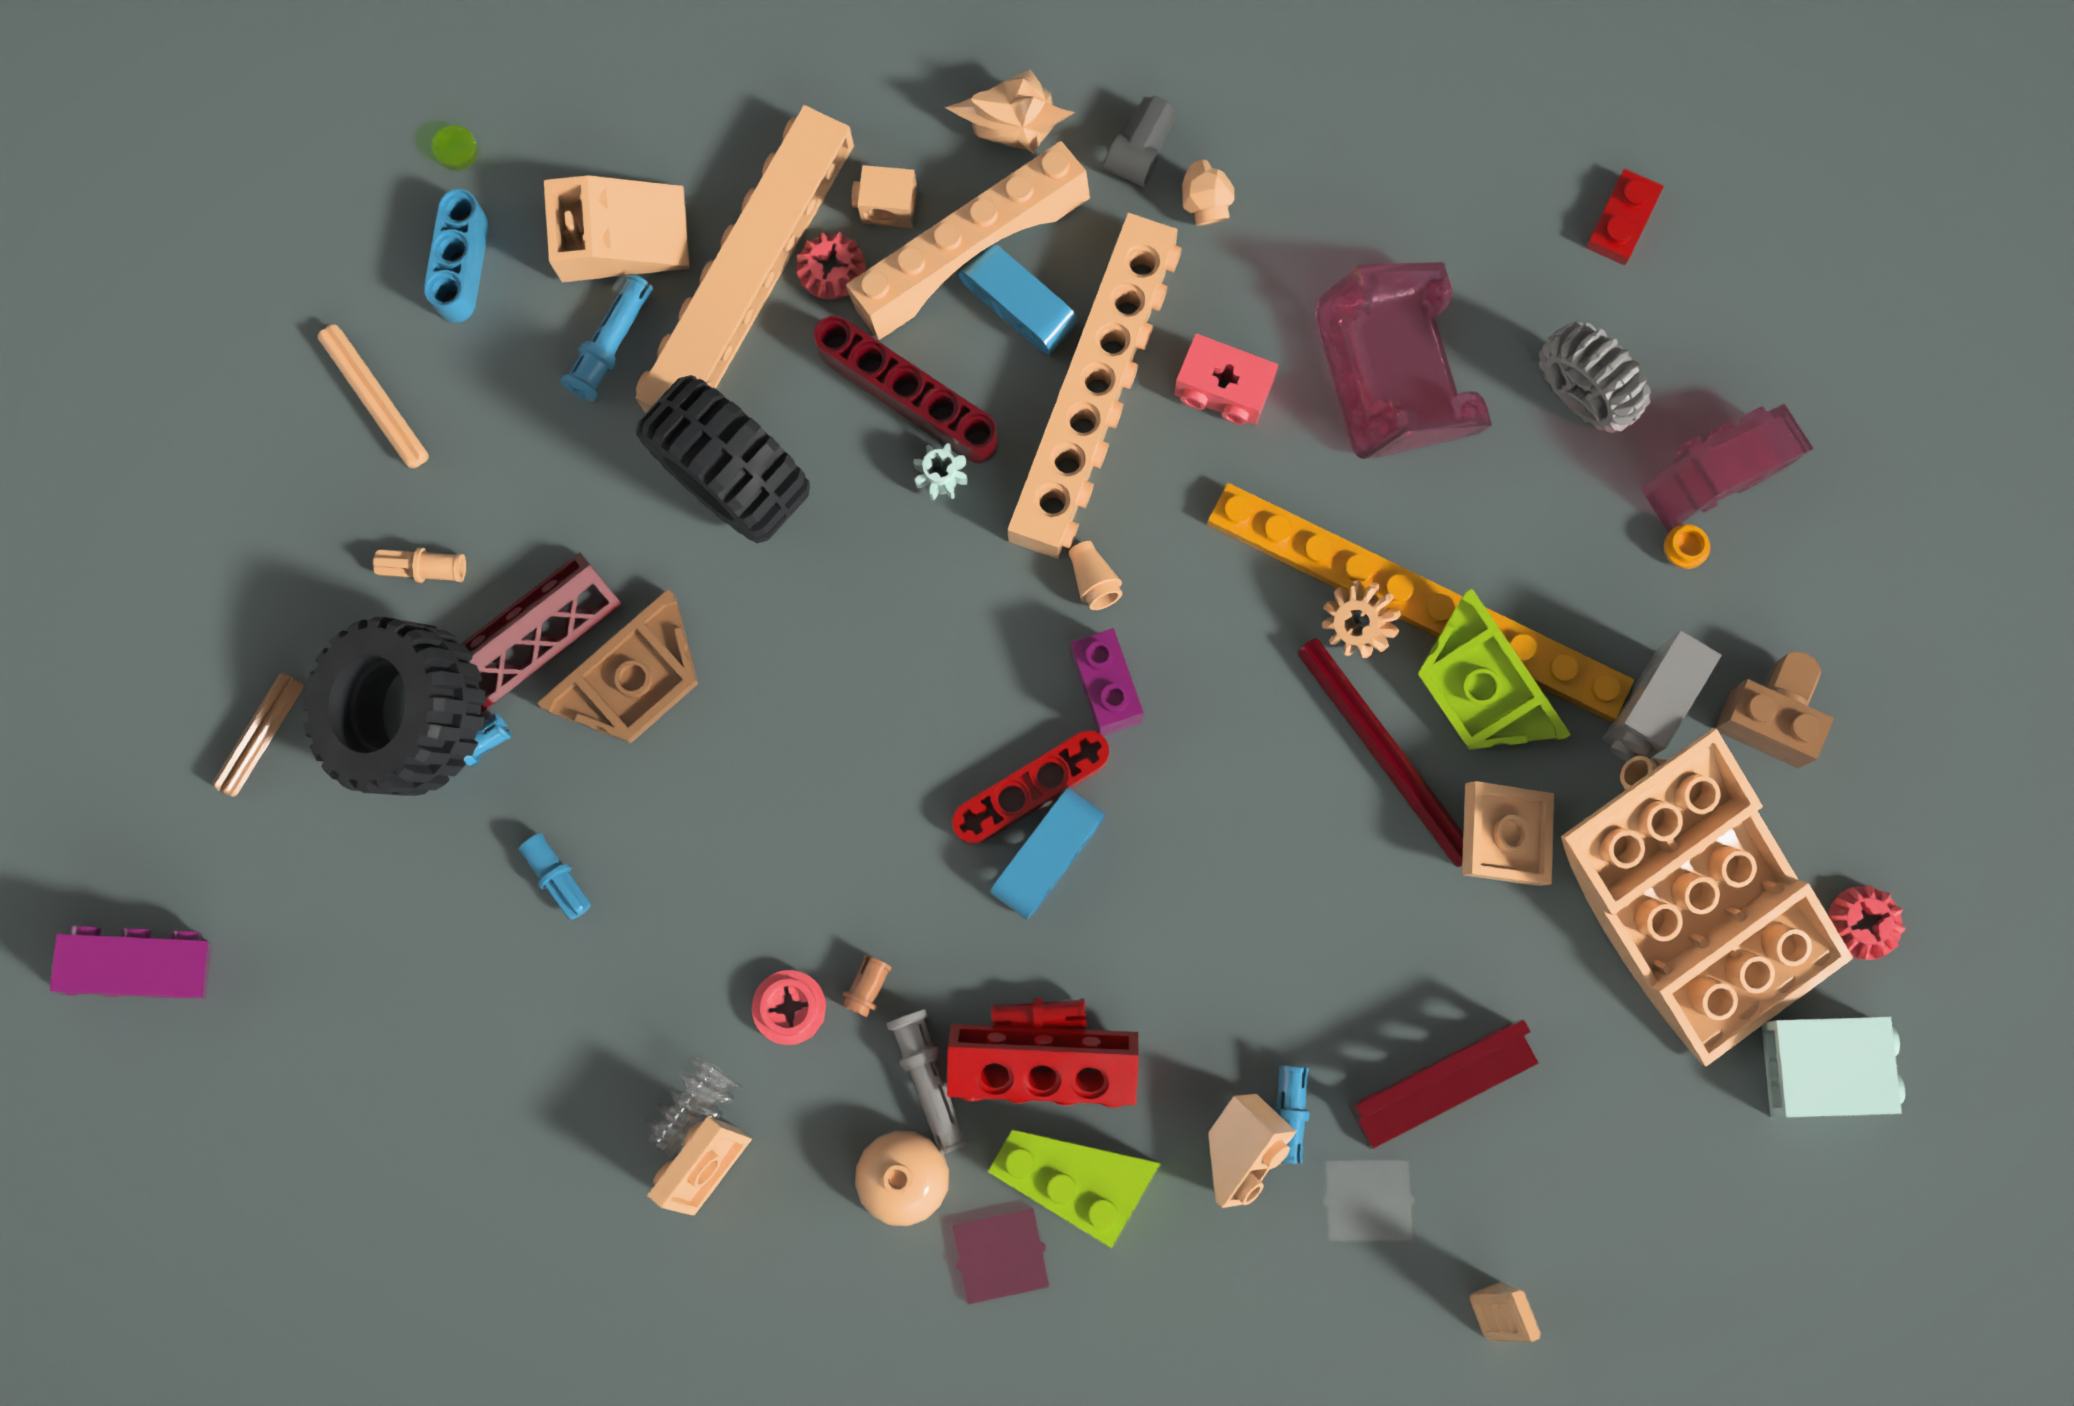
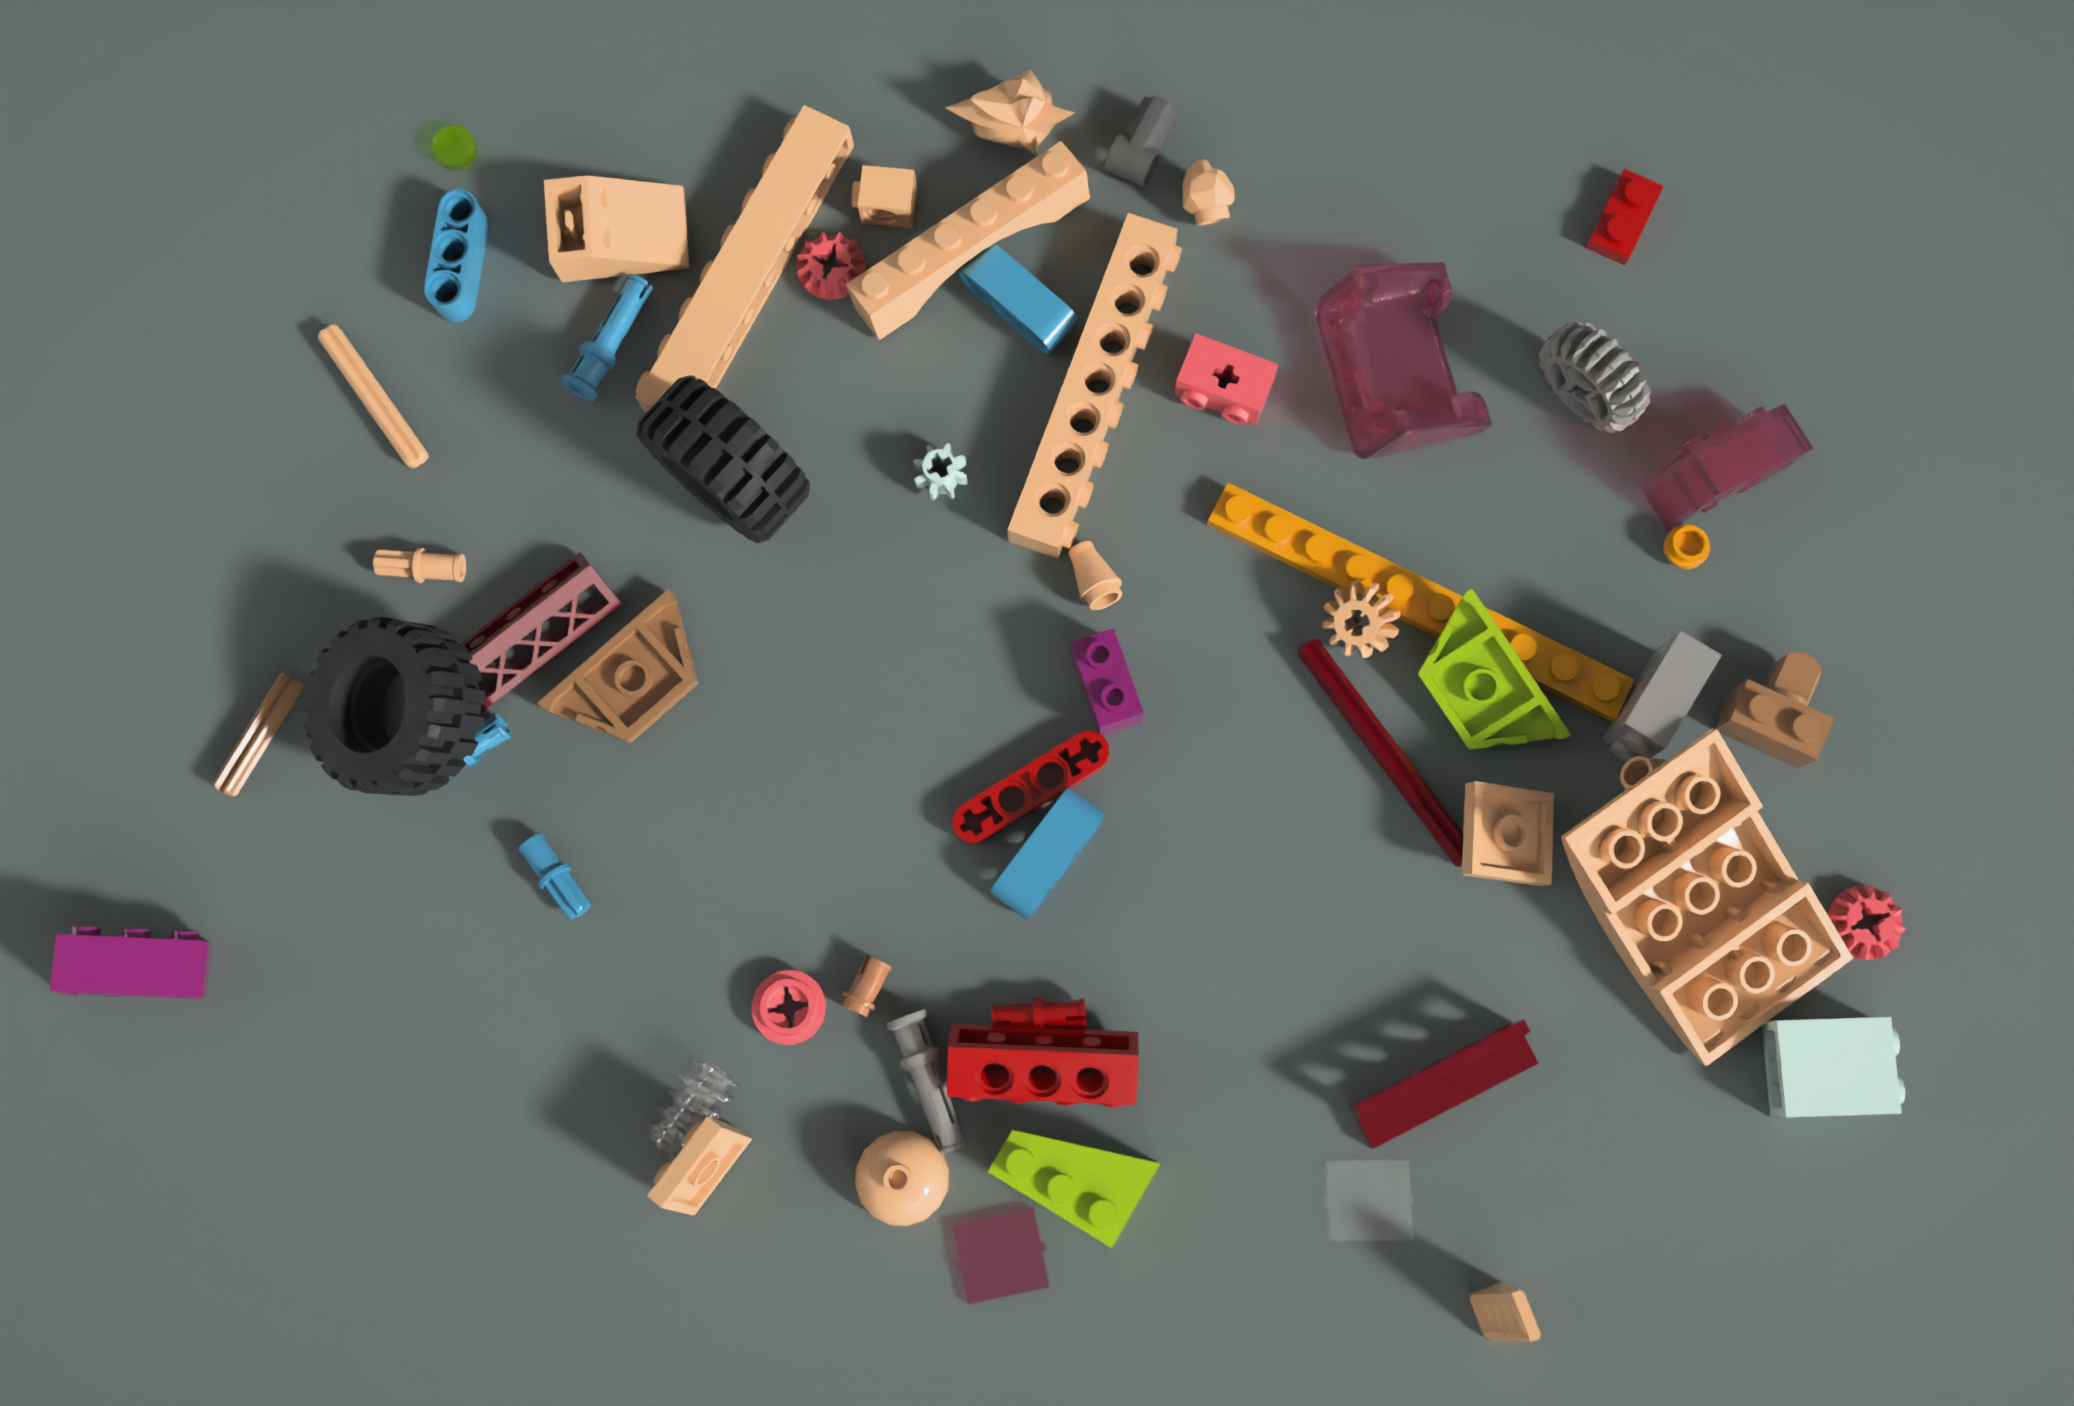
dark red beam [814,316,998,463] -> none
light nougat slope [1208,1094,1296,1208] -> none
dark azure pin [1272,1065,1310,1164] -> none

